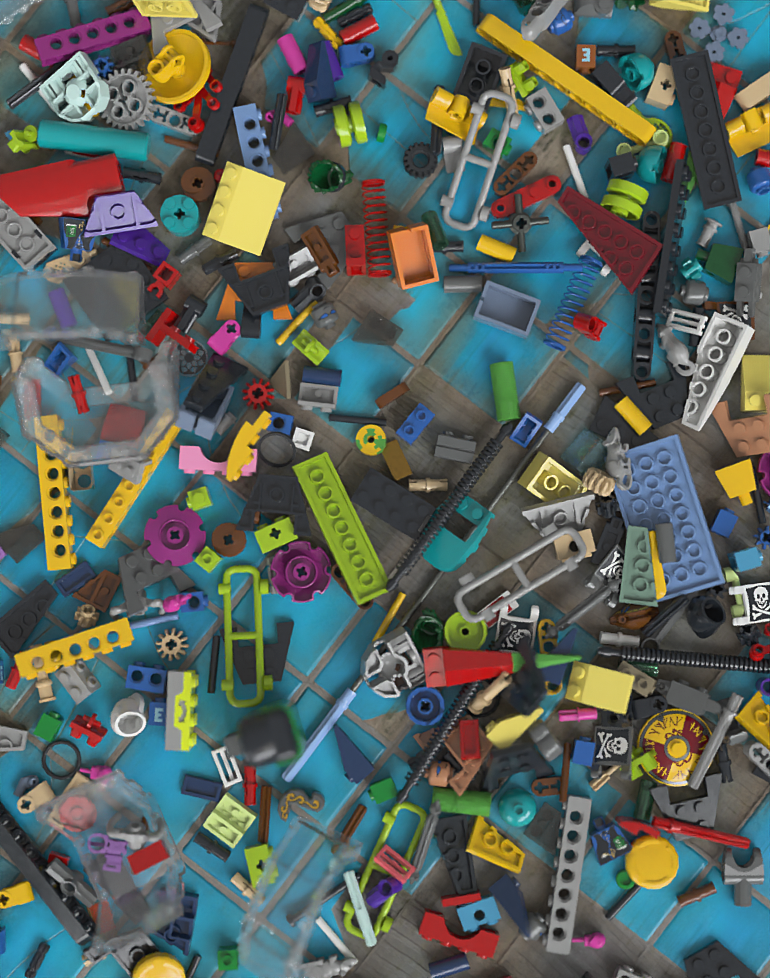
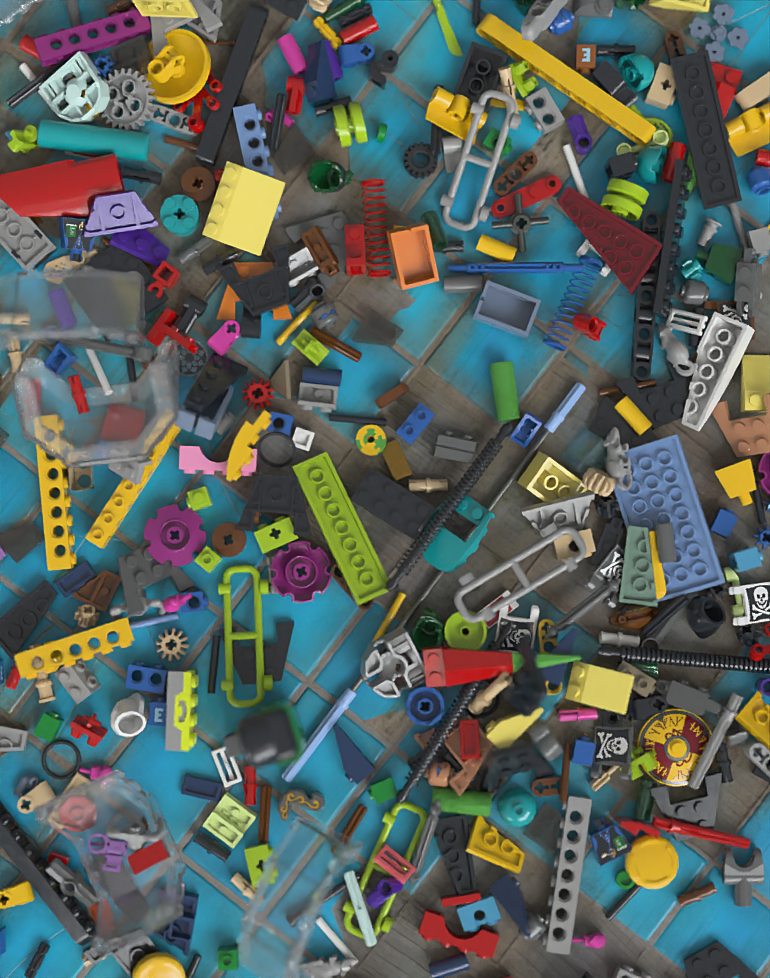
none -> reddish brown axle [310,327,362,362]

